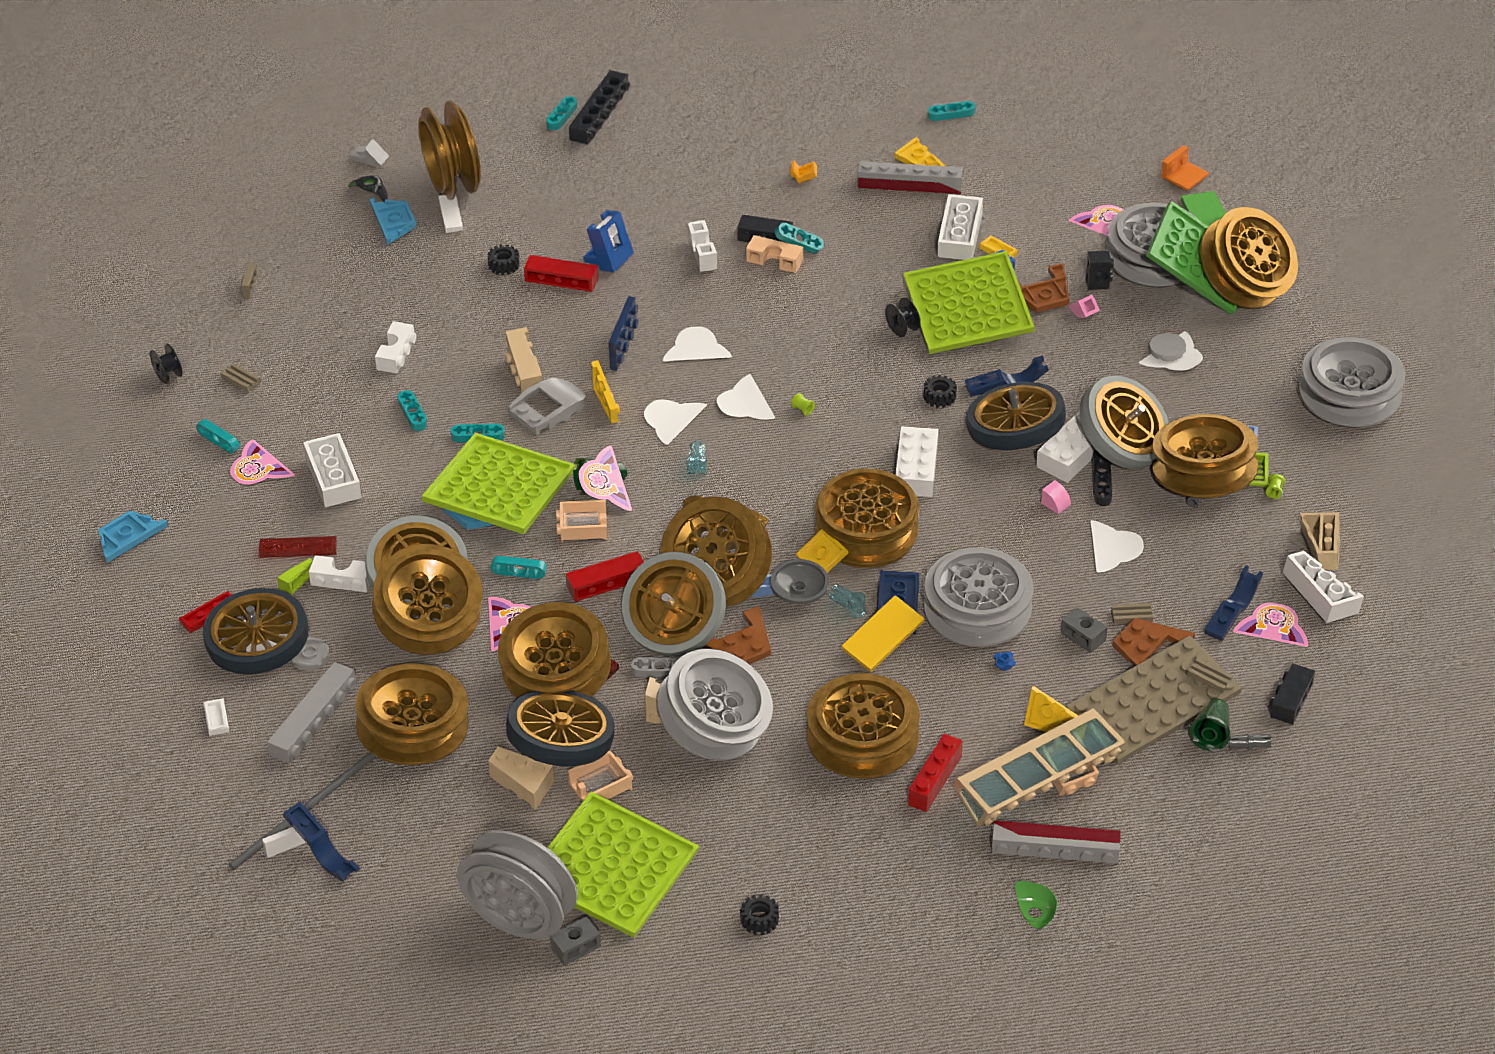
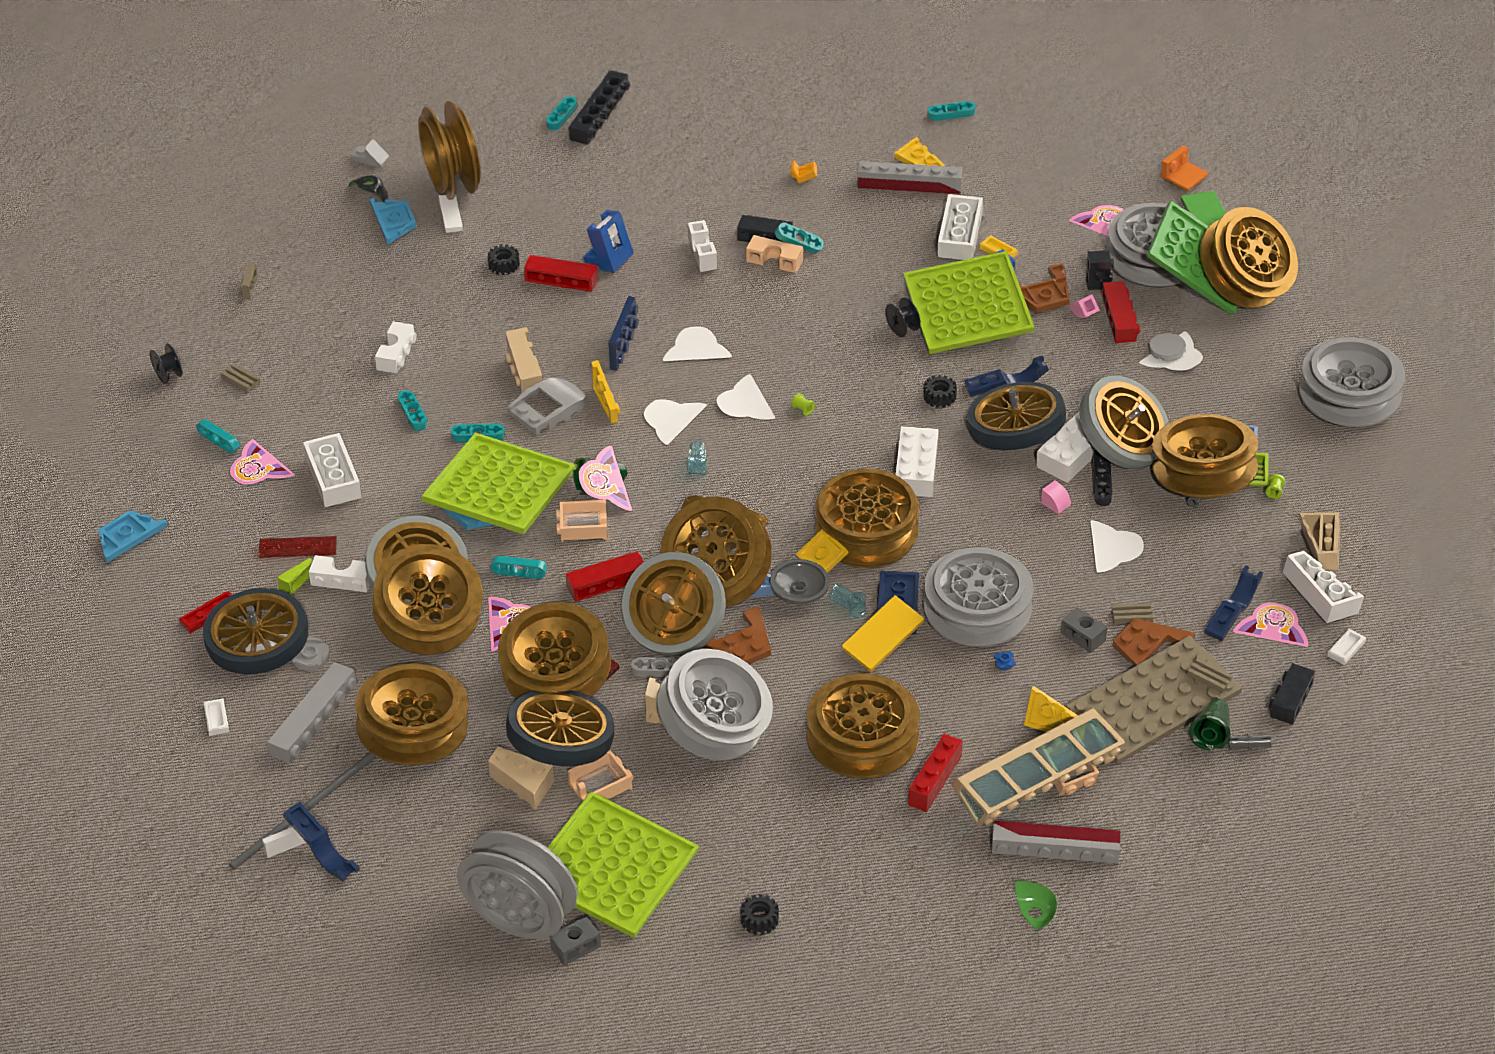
none -> red brick [1102,281,1140,343]
none -> white tile [1327,629,1366,665]

